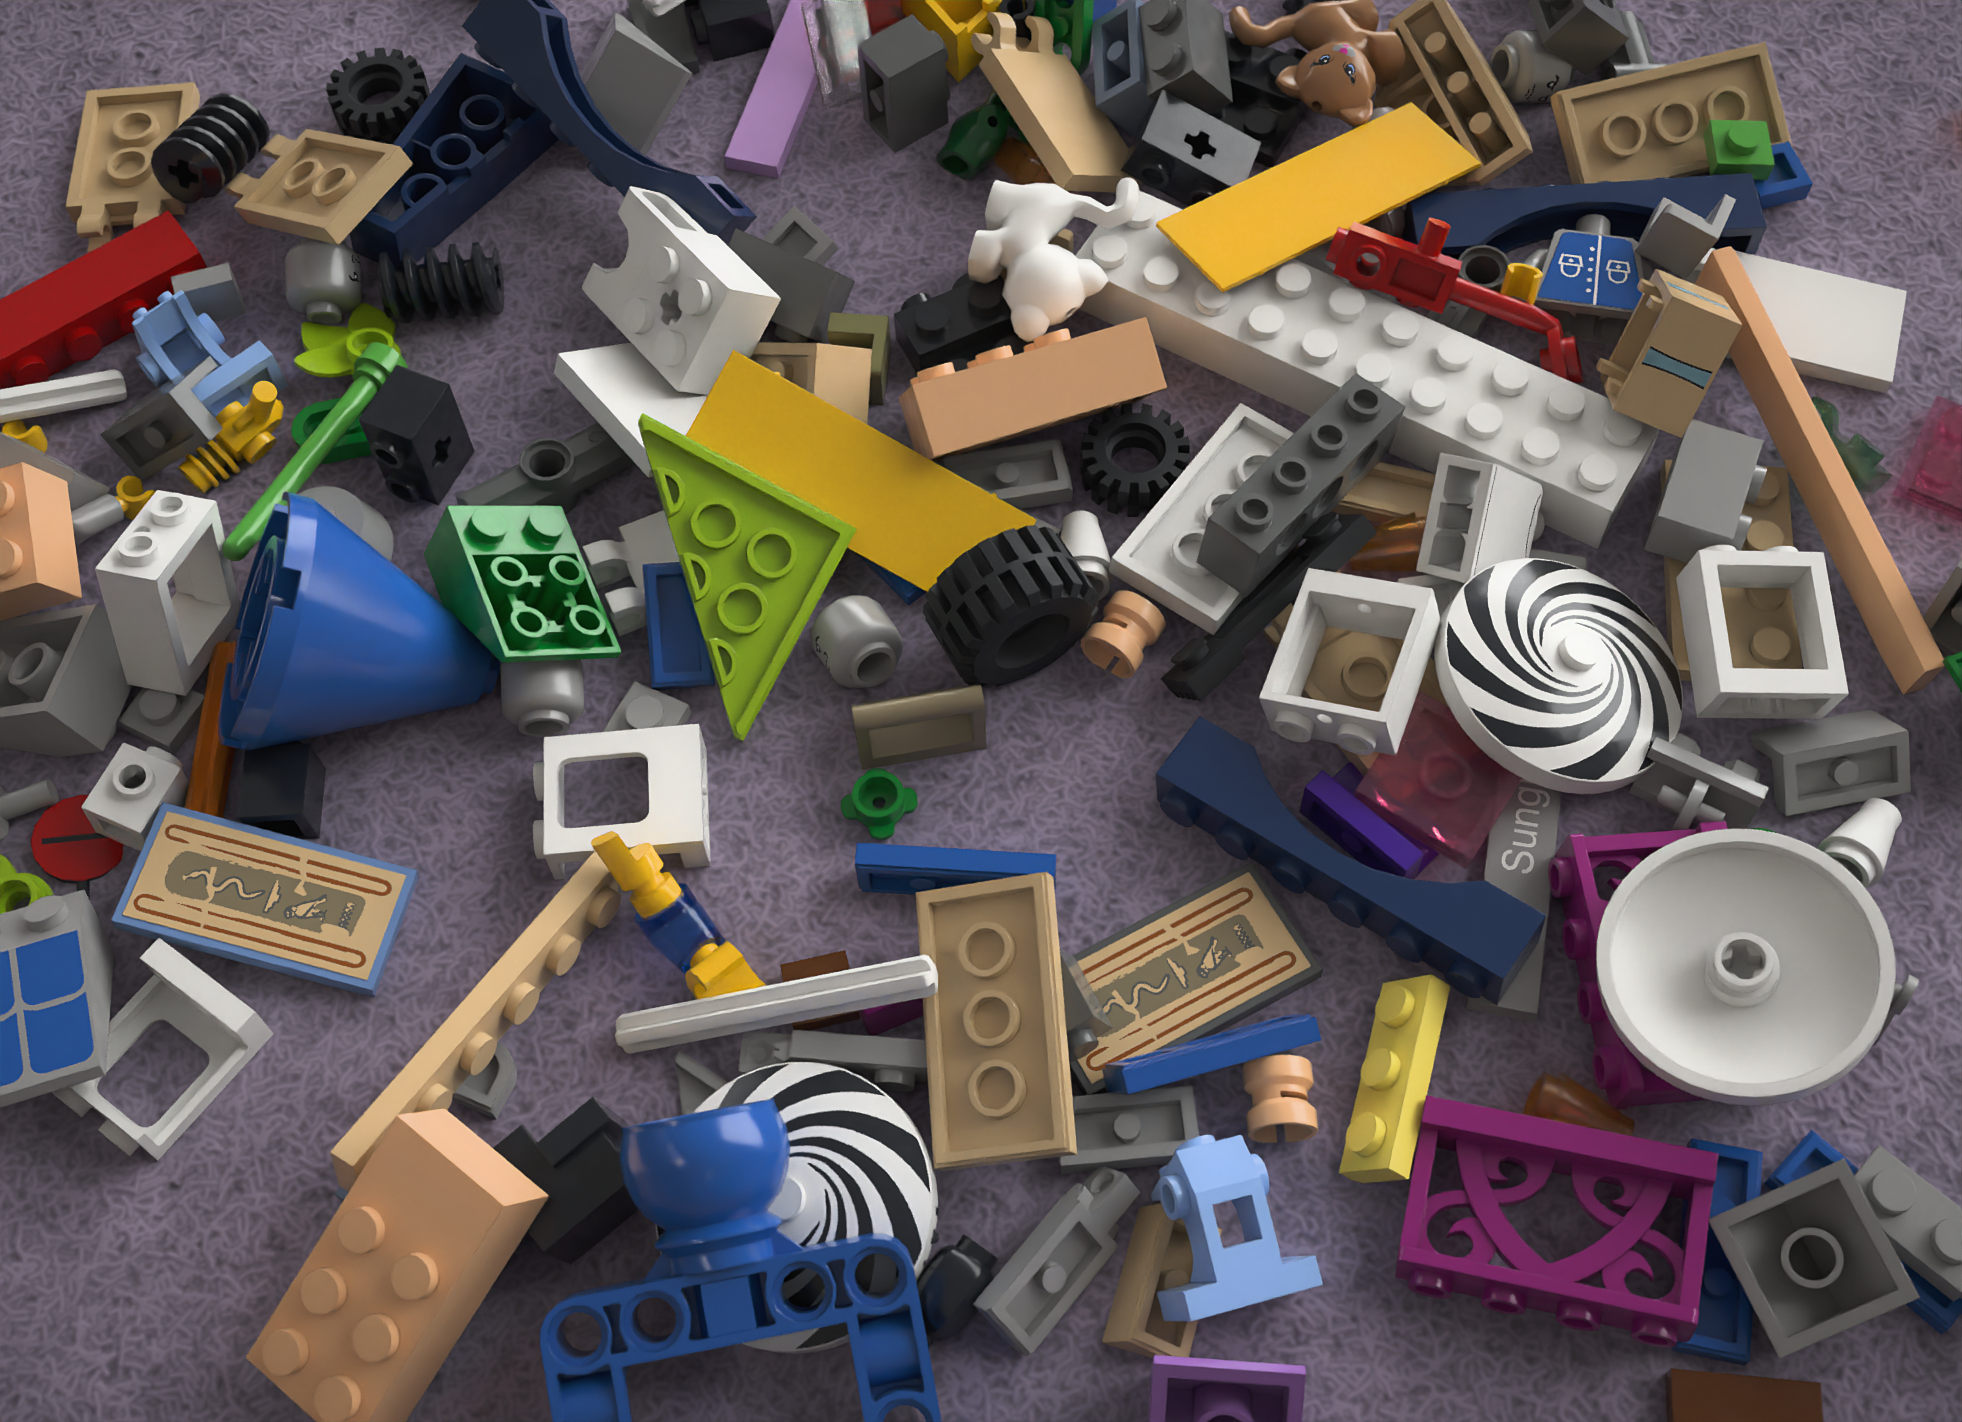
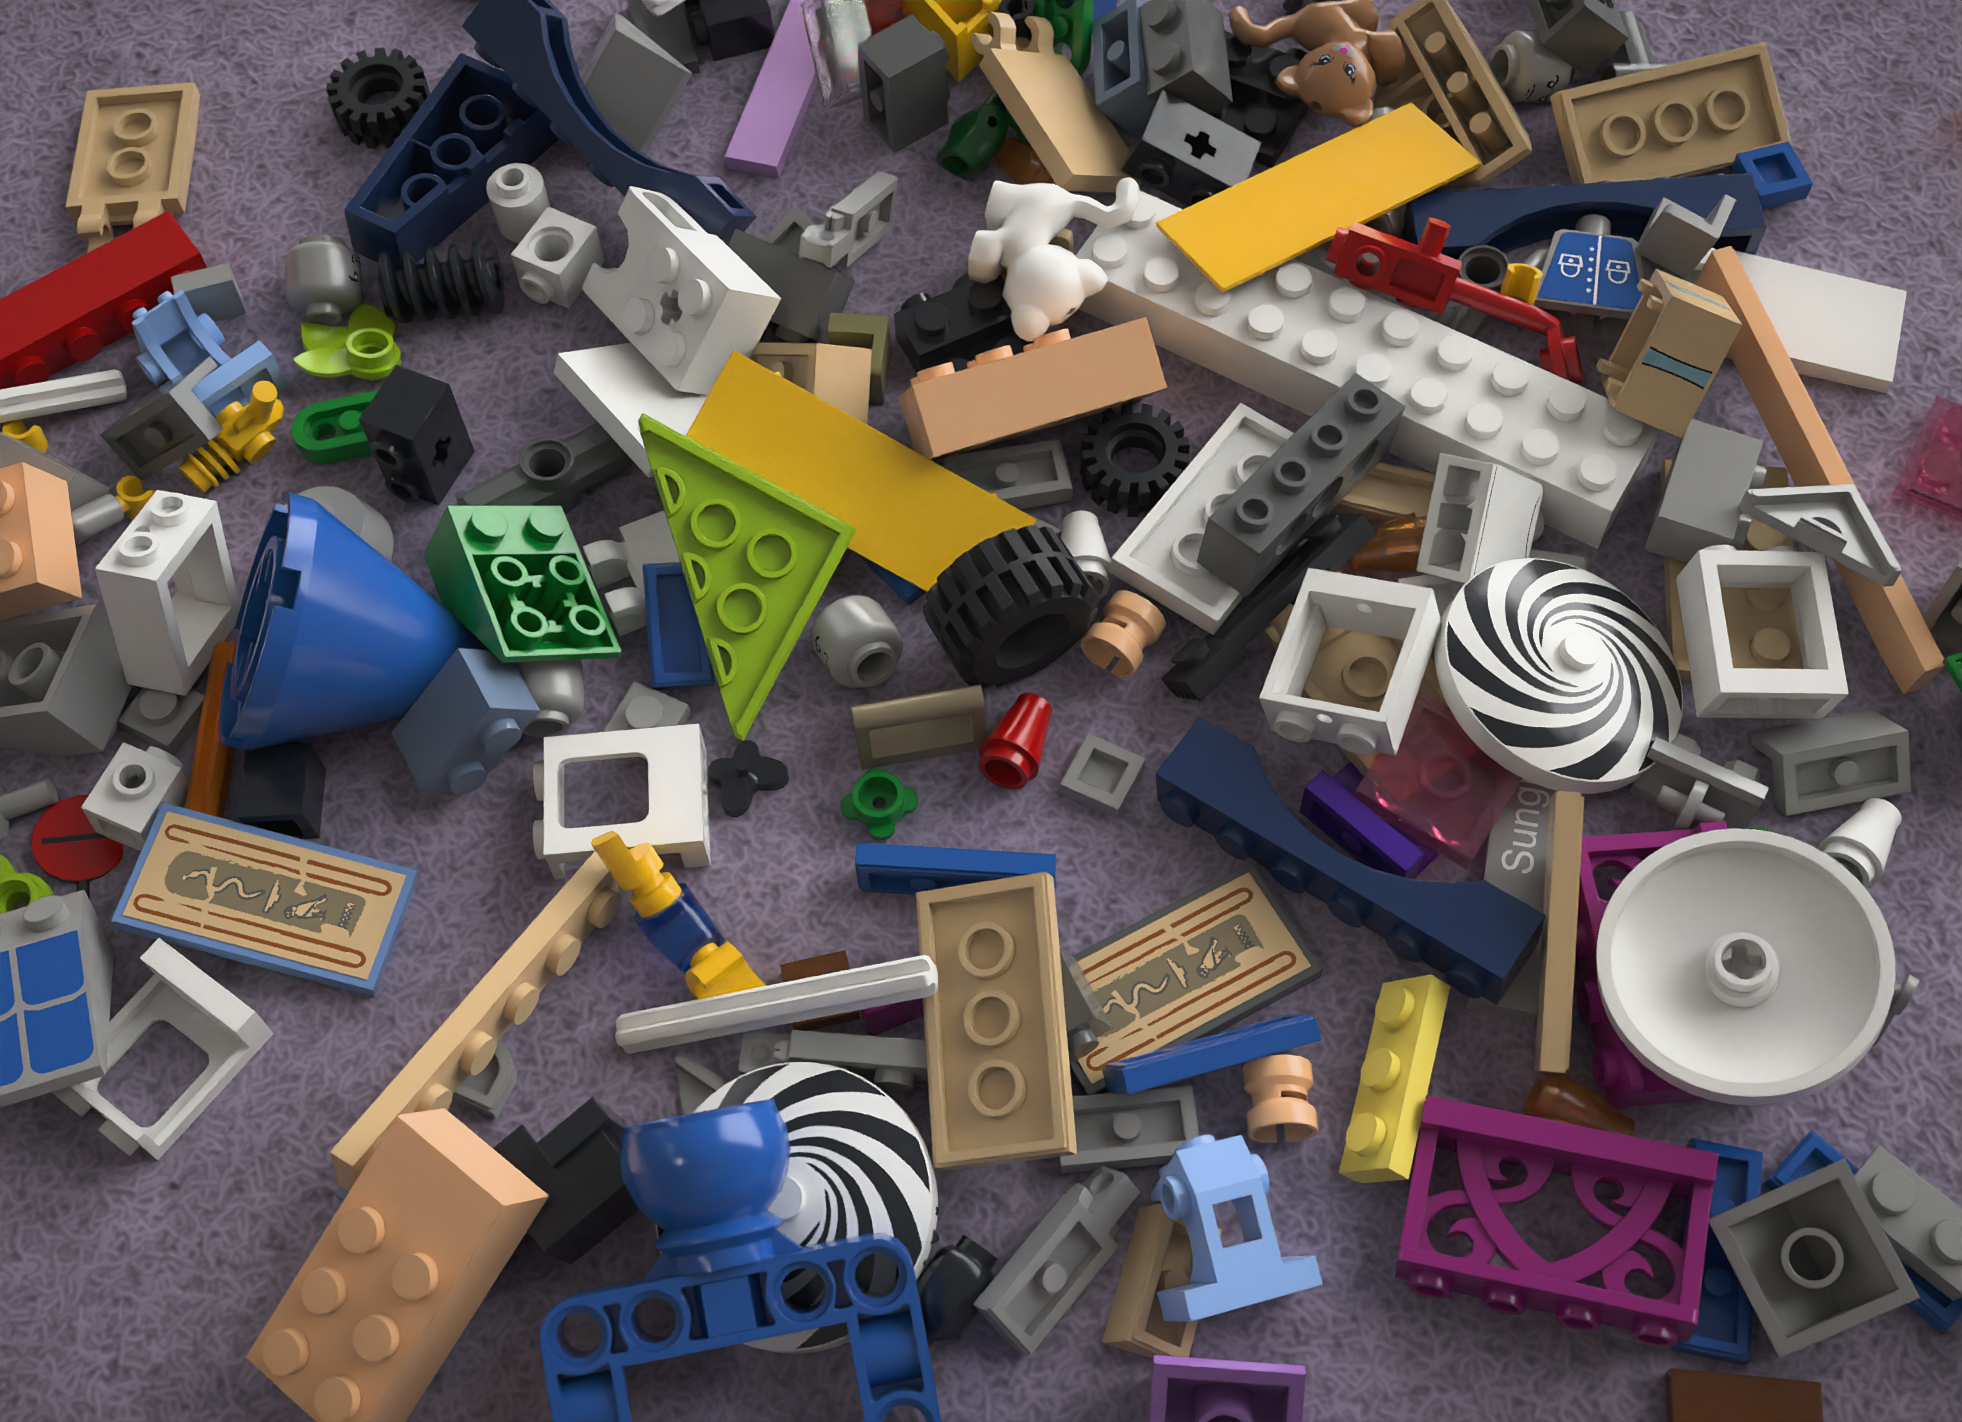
black piece [151,93,270,204] -> none
bright green piece [222,342,408,561] -> none
tan tile [224,129,413,245] -> none
bright green plate [1703,120,1775,180] -> none
clear green plate [1811,396,1892,493] -> none
none -> sand blue brick [391,648,540,794]
none -> white brick [486,163,551,243]
none -> white brick [510,206,605,308]
none -> black piece [709,740,789,817]
none -> light grey hinge [799,171,898,268]
none -> red cone [979,693,1053,789]
none -> light grey tile [1060,733,1146,819]
none -> tan tile [1534,791,1584,1073]
none -> light grey tile [1739,484,1902,587]

